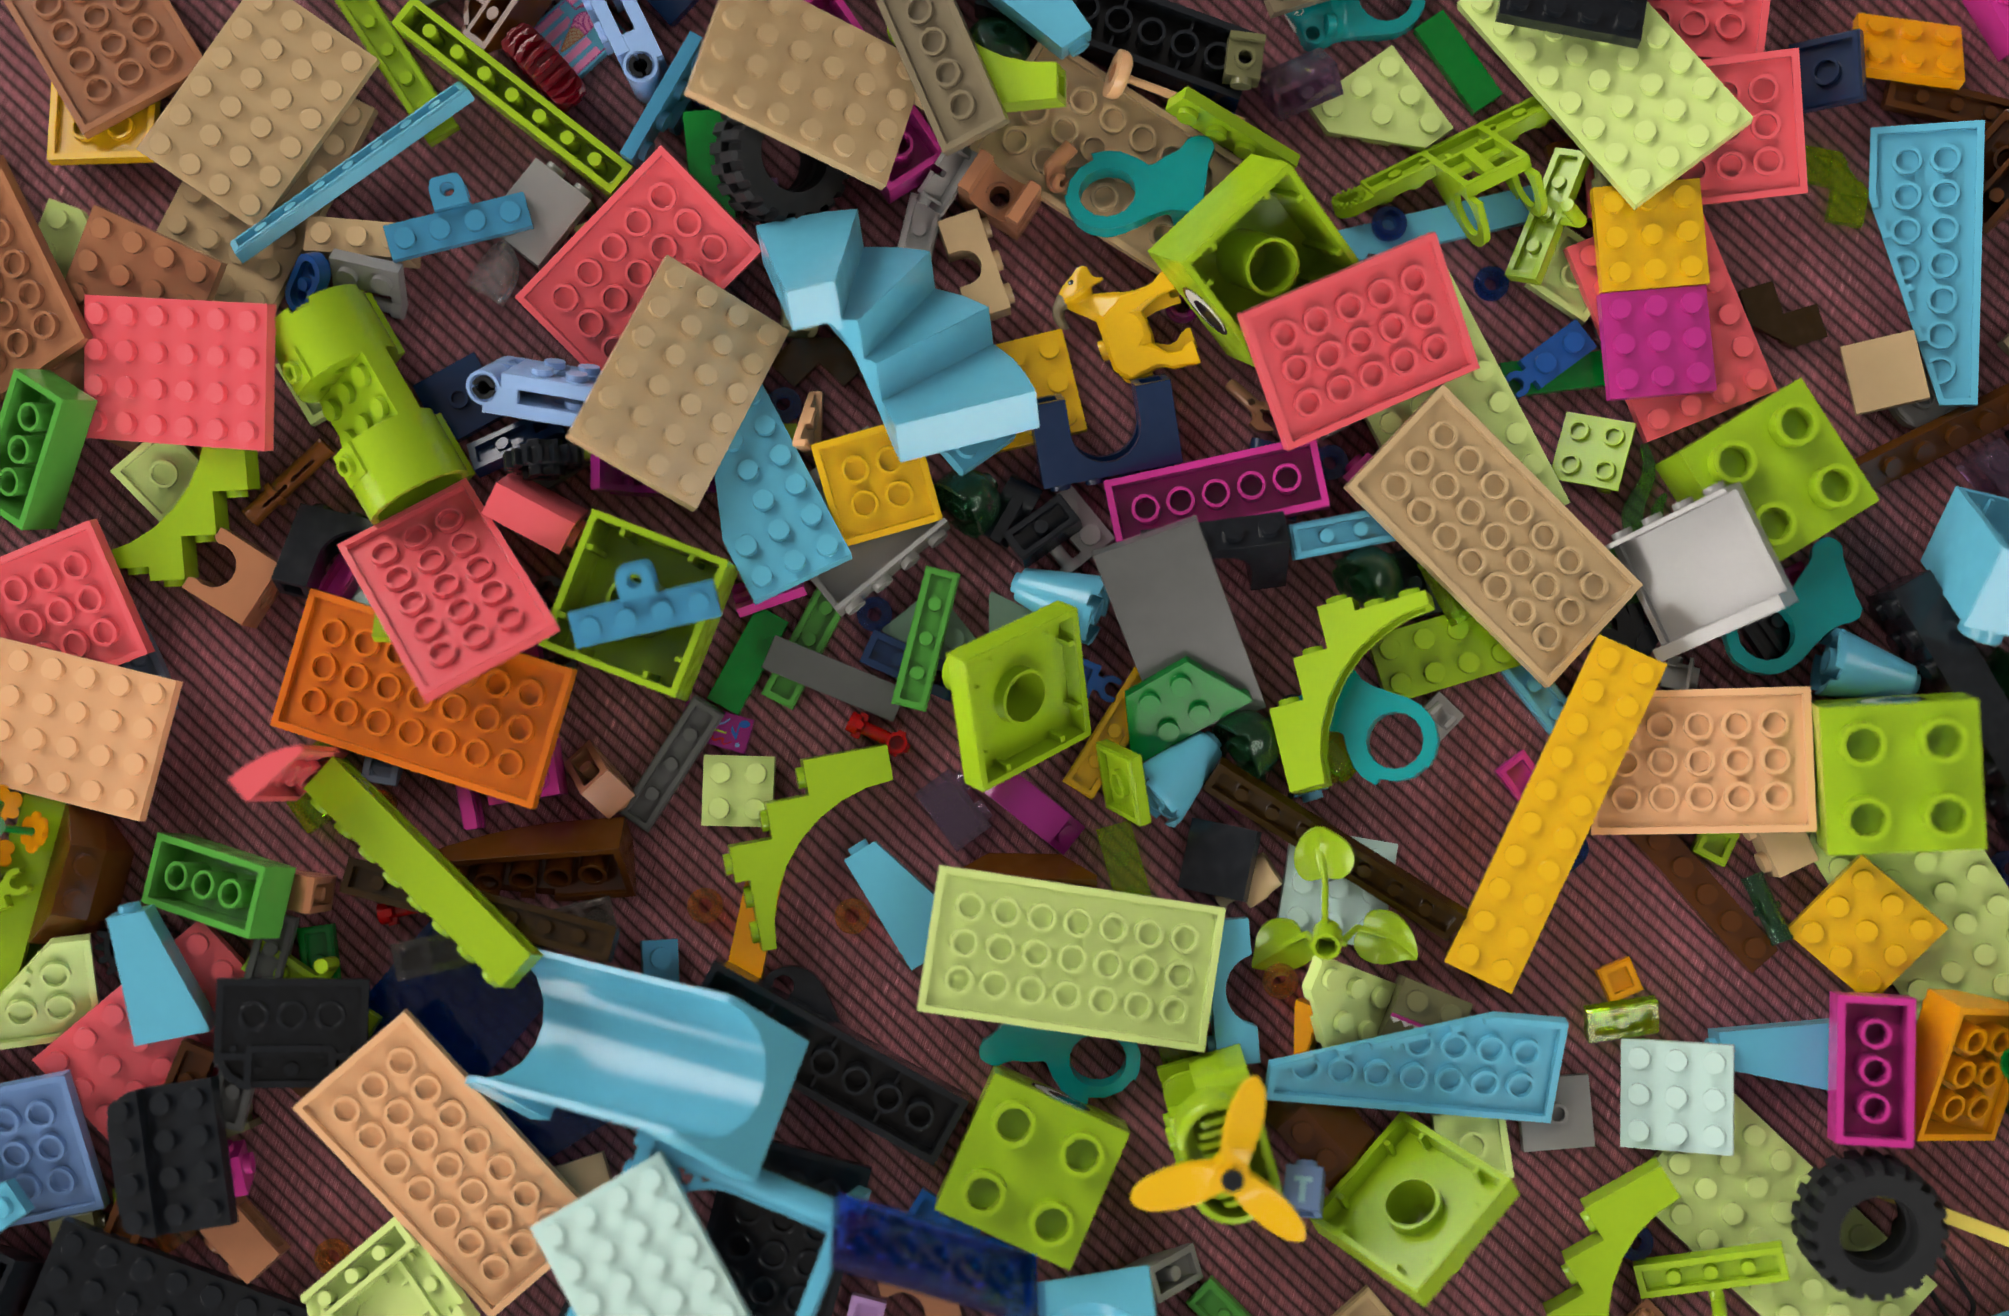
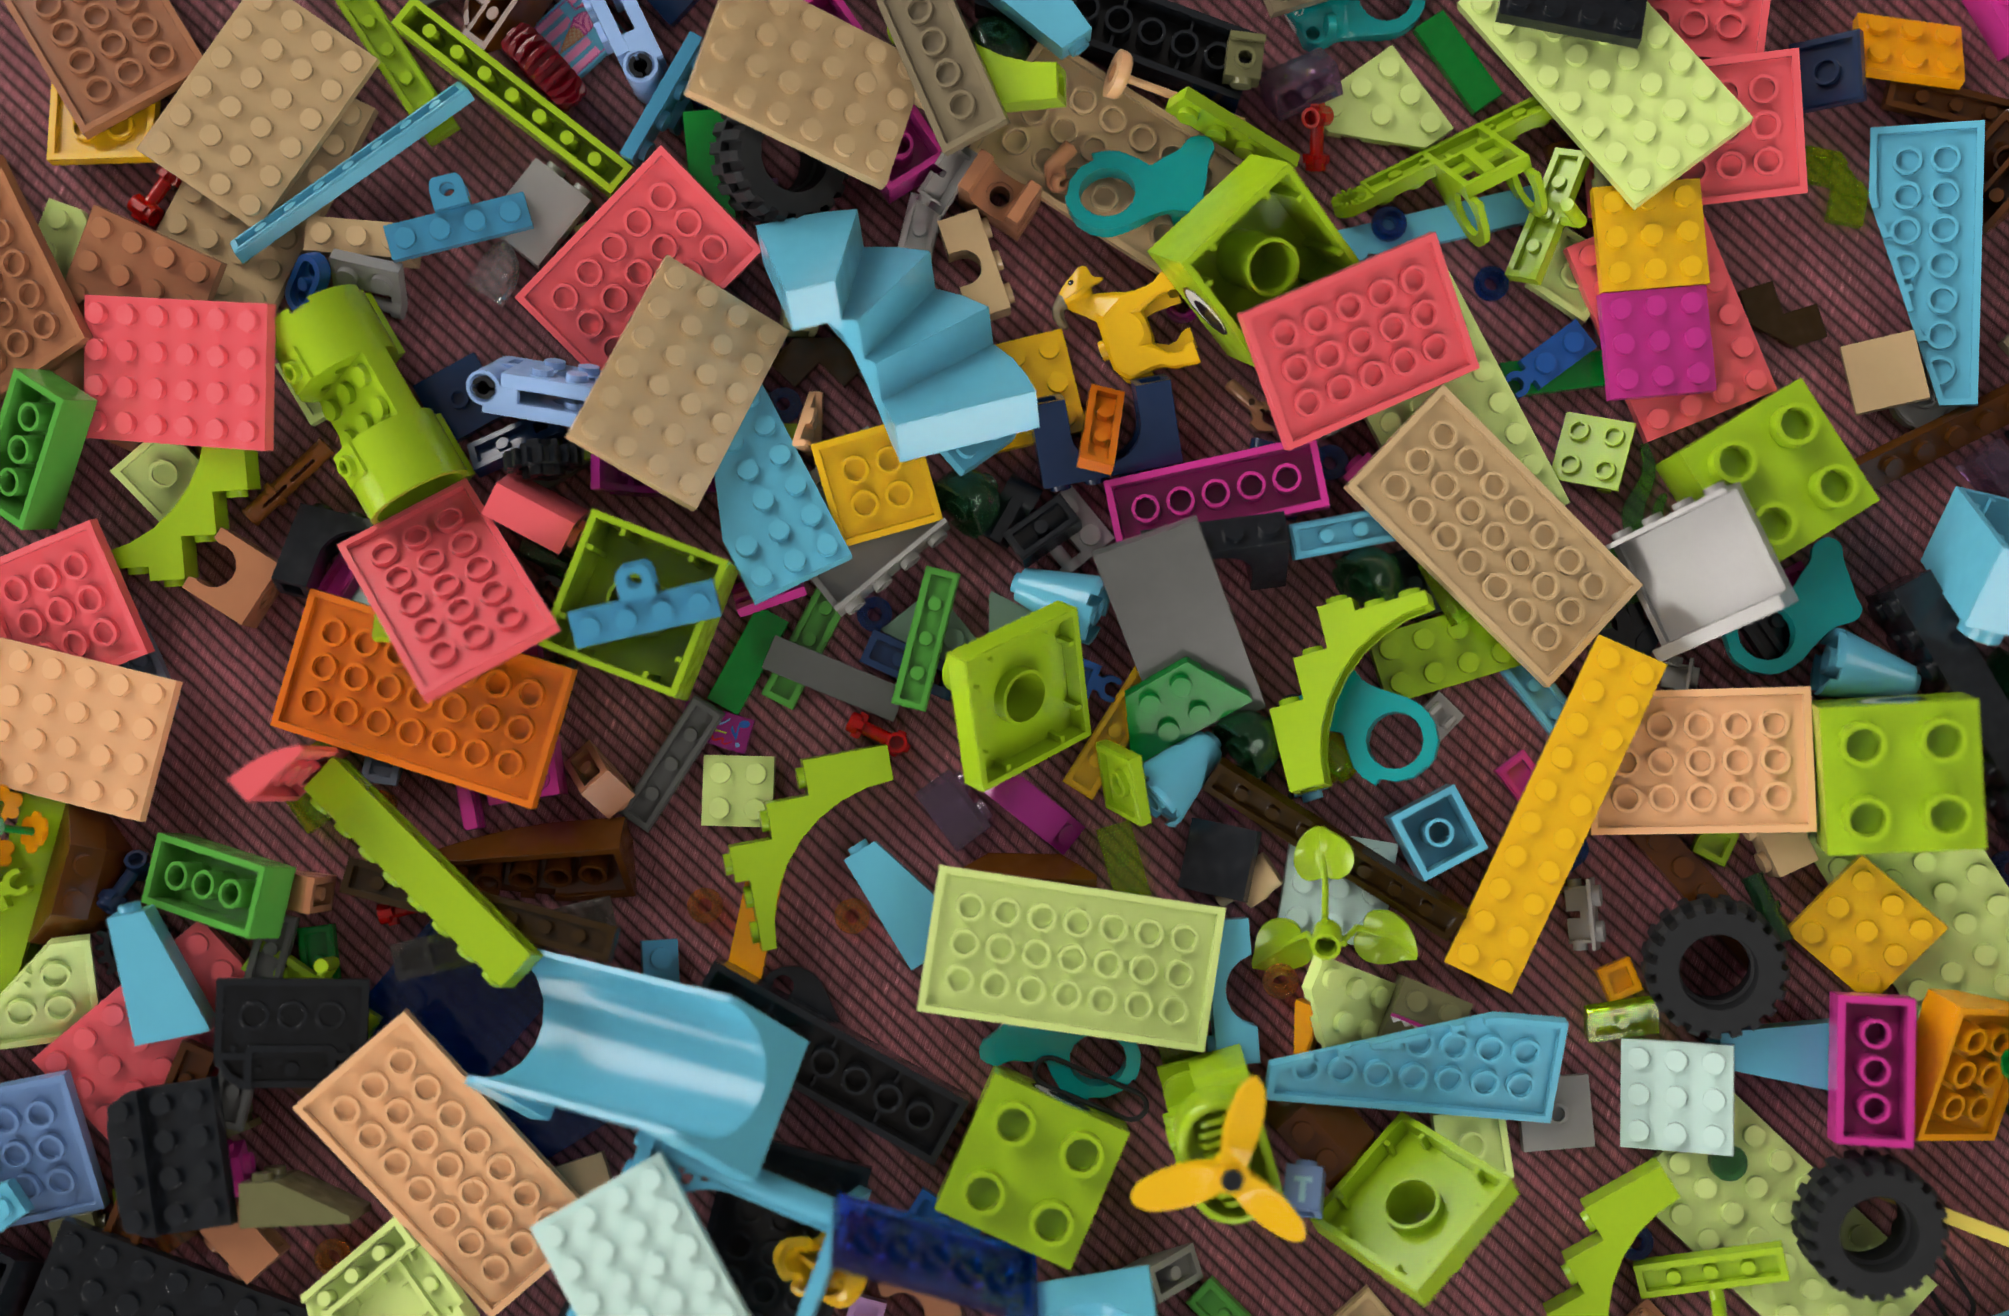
none -> dark blue bar [96,850,151,915]
none -> red bar [127,165,182,226]
none -> olive slope [238,1164,371,1228]
none -> pin [517,537,572,578]
none -> yellow head [773,1231,868,1308]
none -> black piece [1032,1055,1149,1122]
none -> orange plate [1076,383,1125,475]
none -> red bar [1301,103,1334,172]
none -> medium azure brick [1384,784,1488,882]
none -> light grey hinge [1564,877,1606,951]
none -> black tyre [1641,893,1790,1039]
none -> clear green tile [1708,1145,1748,1181]

